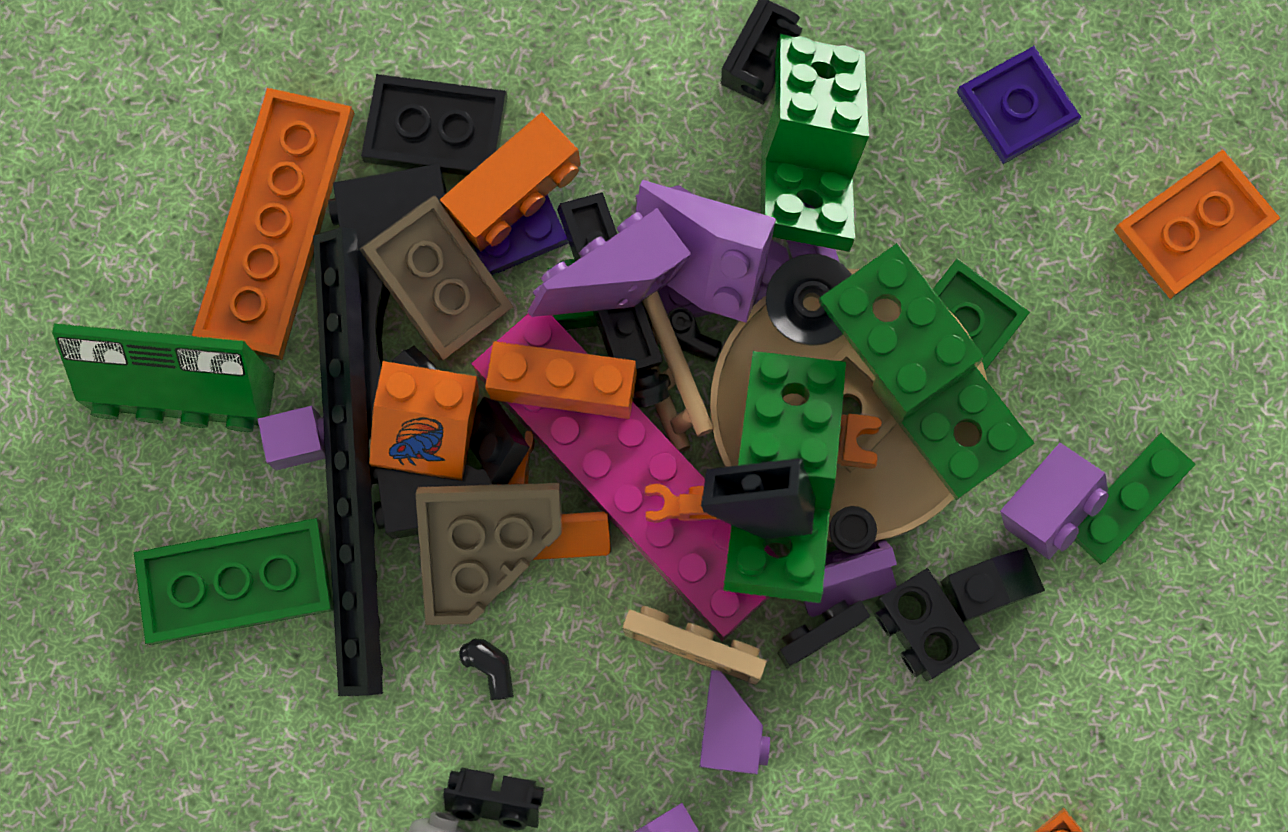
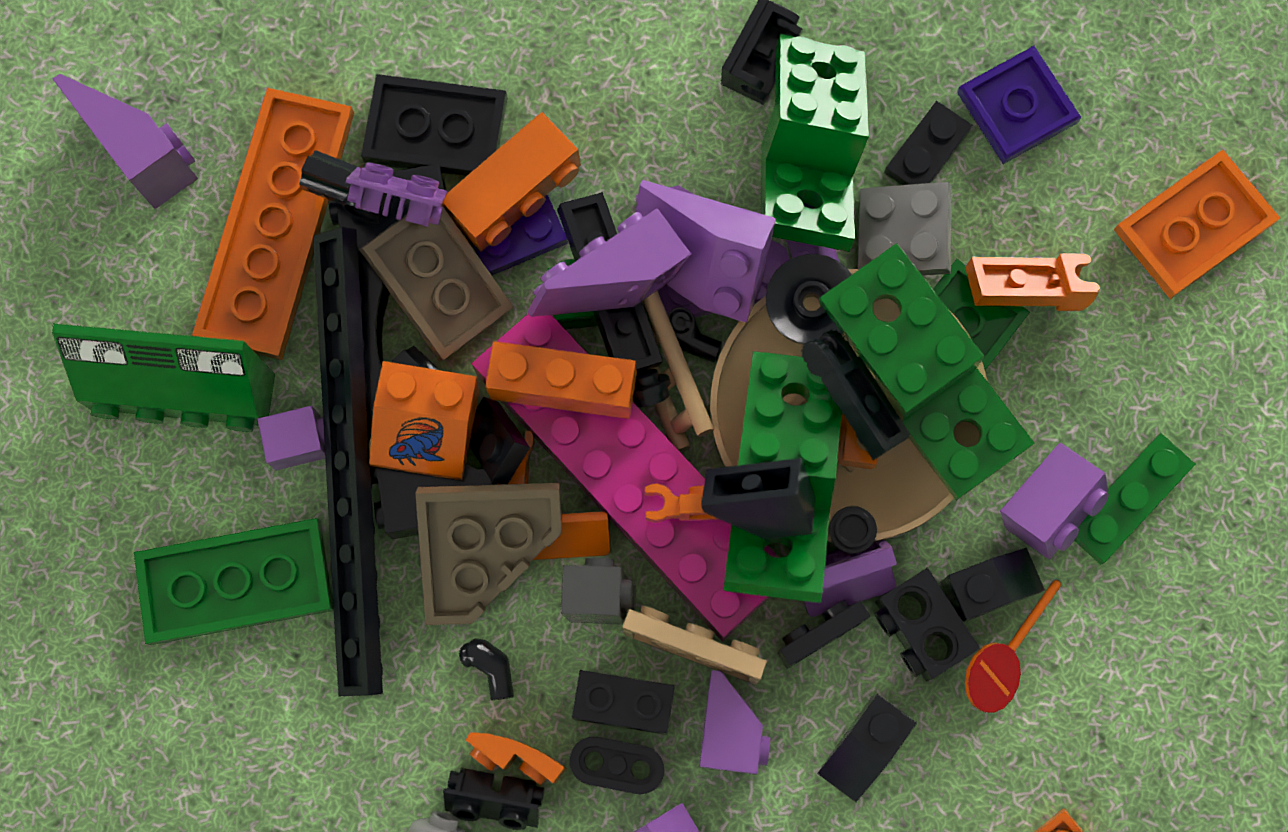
none -> medium lavender slope [53,74,198,209]
none -> black piece [299,150,393,224]
none -> medium lavender hinge [346,163,447,227]
none -> orange slope [465,732,567,785]
none -> dark grey brick [561,558,636,625]
none -> black plate [570,737,664,794]
none -> black brick [572,670,675,735]
none -> black hinge [801,330,910,460]
none -> black slope [817,694,917,802]
none -> light grey plate [858,182,952,275]
none -> black plate [884,100,973,185]
none -> orange plate [965,253,1100,311]
none -> red piece [965,580,1061,713]

